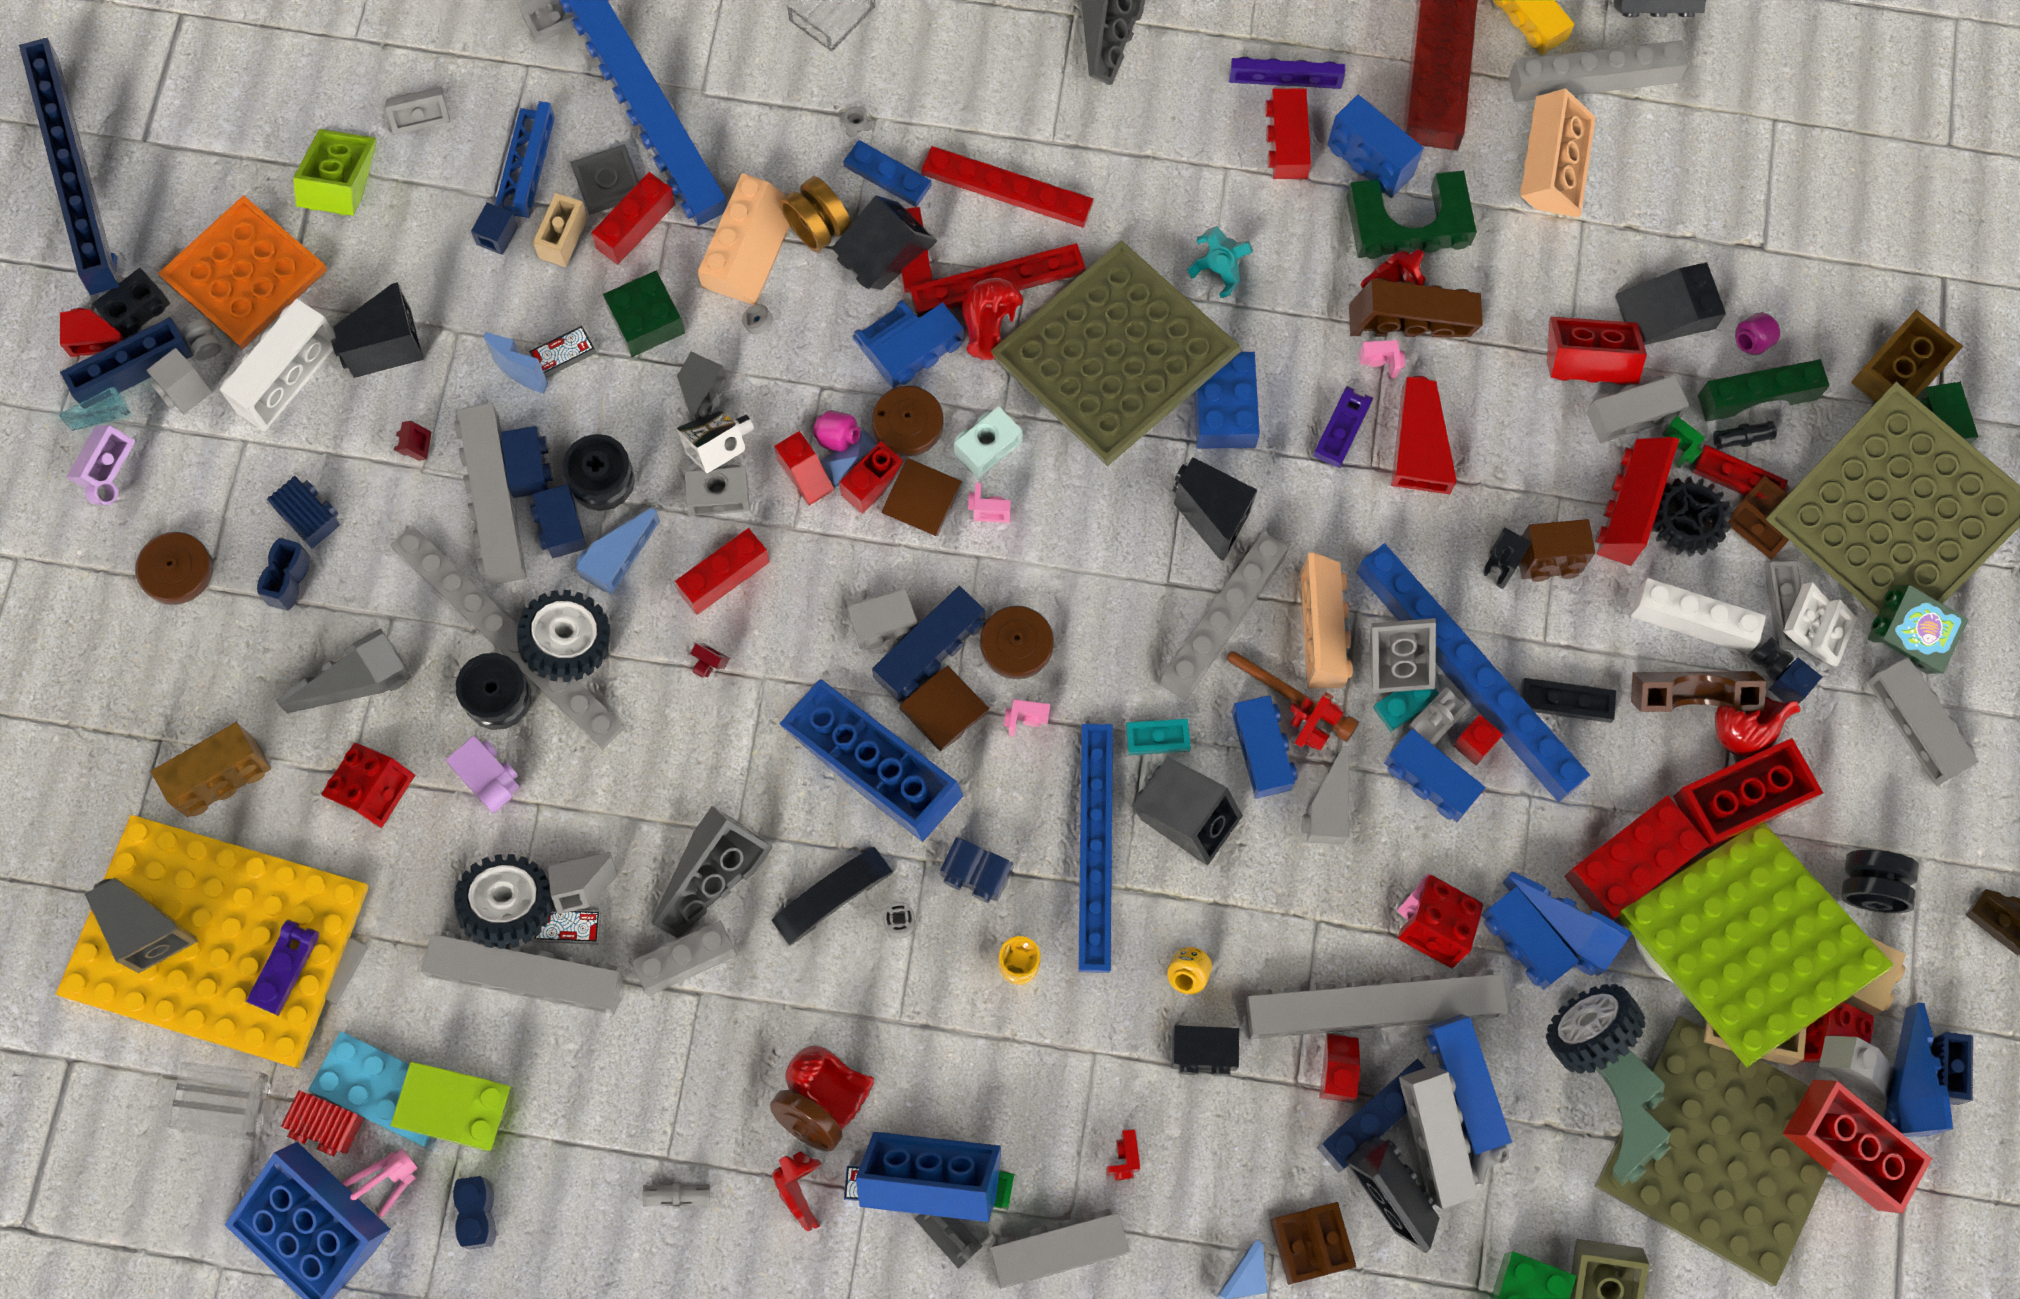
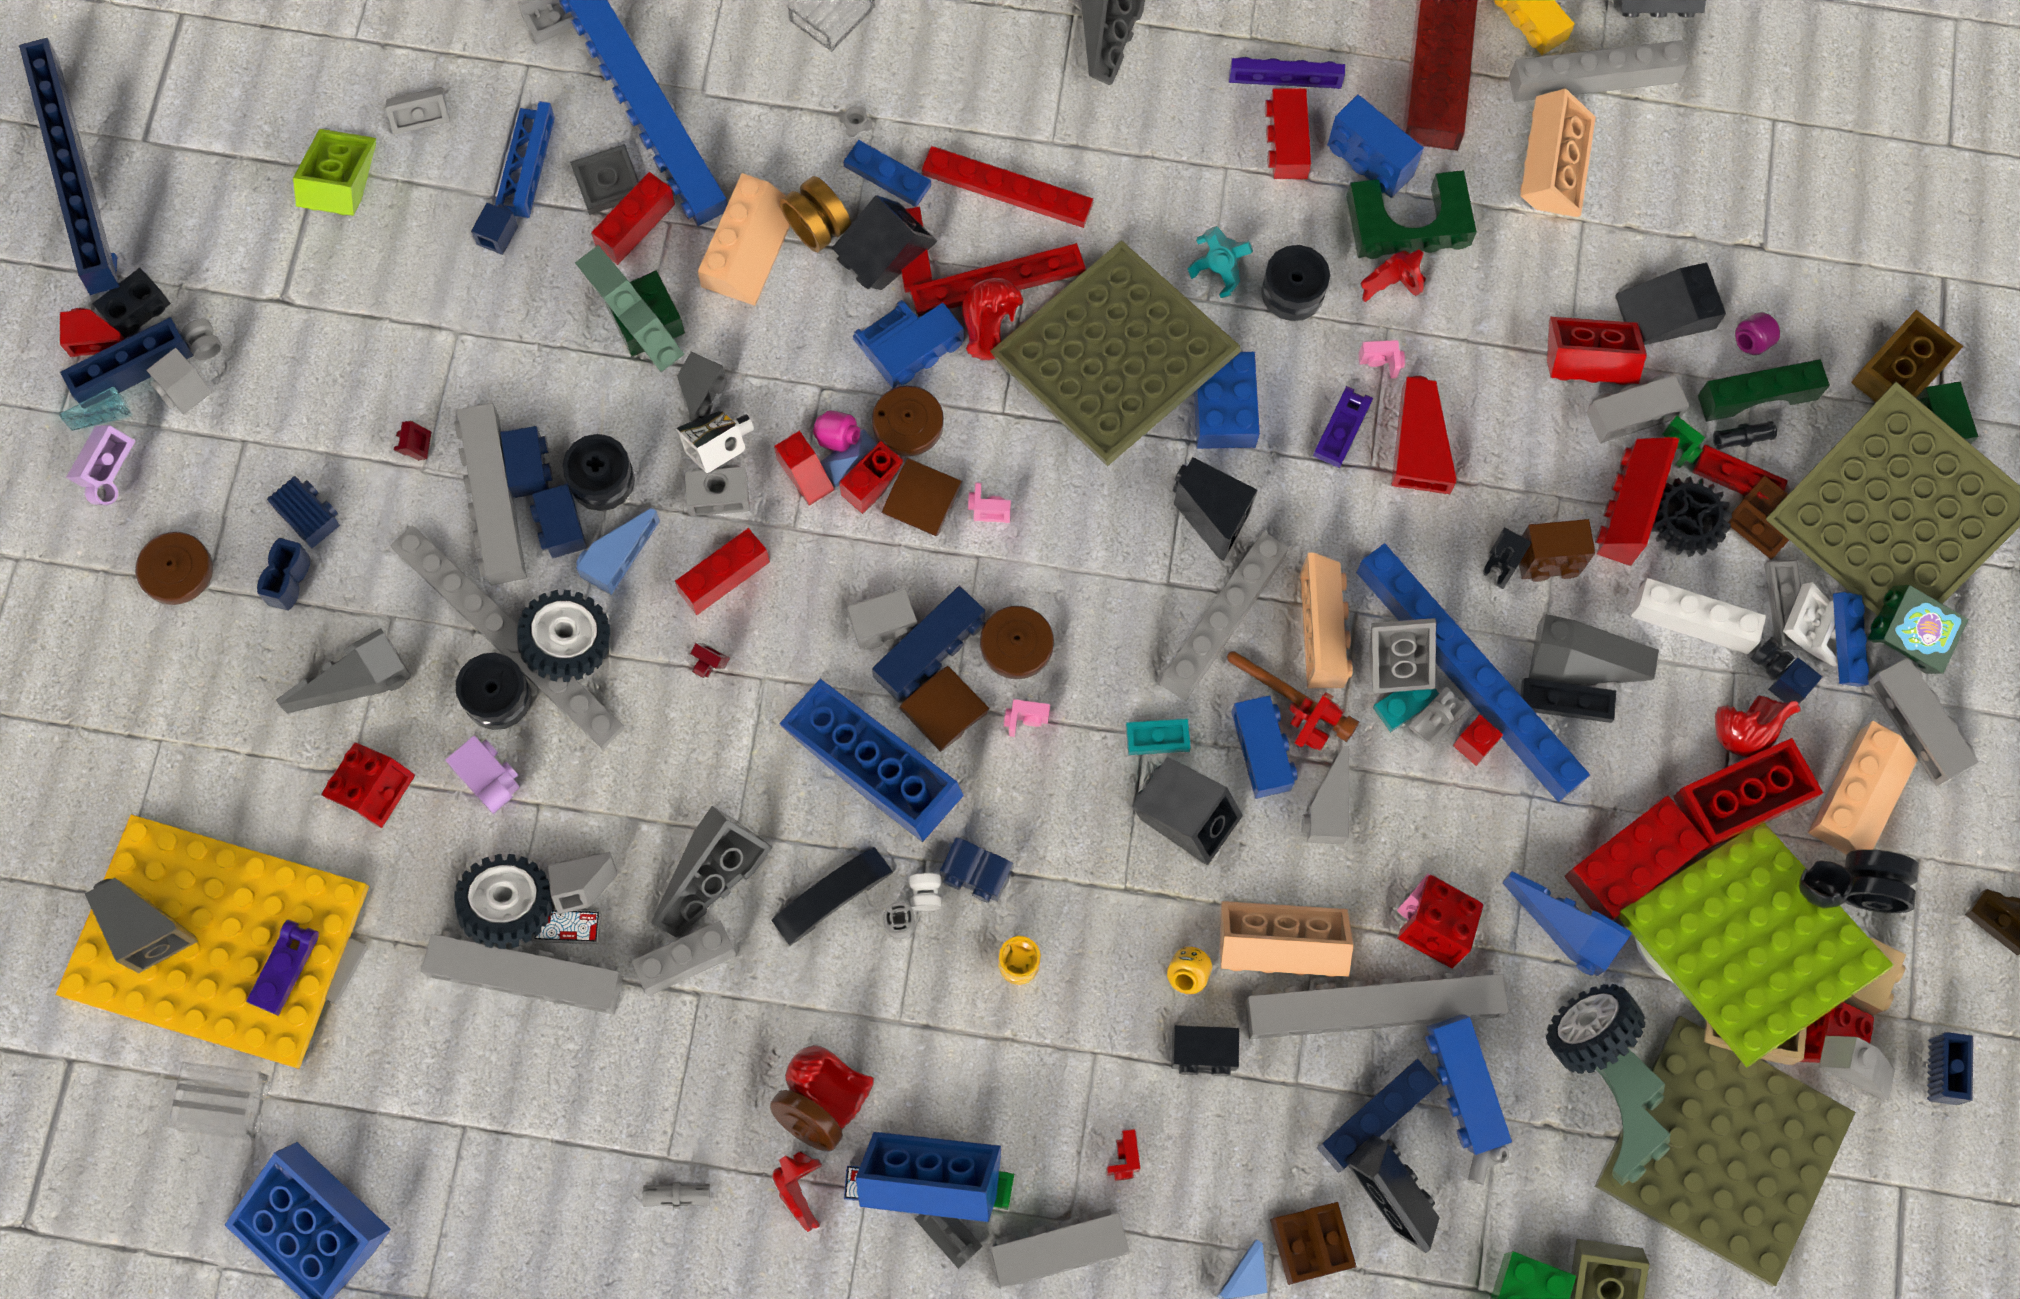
pearl gold brick [150,722,271,818] -> none
orange plate [158,195,328,350] -> none
white brick [219,298,336,432] -> none
red brick [281,1090,364,1157] -> none
medium azure plate [308,1031,430,1147] -> none
black slope [331,282,424,378] -> none
bright pink plant [341,1148,418,1217] -> none
lime slope [390,1062,511,1152] -> none
dark blue brick [453,1176,496,1250] -> none
medium blue slope [483,332,548,394] -> none
tile [529,325,596,378] -> none
tan brick [533,193,588,267] -> none
light grey tile [742,304,773,334] -> none
light aqua brick [954,406,1023,479] -> none
blue plate [1078,724,1113,973] -> none
red slope [1319,1033,1360,1103] -> none
reddish brown wedge [1349,278,1483,337] -> none
blue brick [1384,729,1486,822] -> none
light grey brick [1399,1065,1478,1209] -> none
blue brick [1482,886,1580,990] -> none
reddish brown arch [1631,671,1766,712] -> none
red brick [1783,1079,1933,1214] -> none
blue wedge [1884,1003,1953,1137] -> none
none -> sand green arch [575,245,684,372]
none -> white wheel [909,873,942,911]
none -> light nougat slope [1220,901,1353,977]
none -> black wheel [1261,245,1330,321]
none -> dark grey wedge [1529,614,1659,686]
none -> black hair [1799,860,1853,909]
none -> light nougat slope [1808,721,1918,855]
none -> blue plate [1833,592,1869,687]

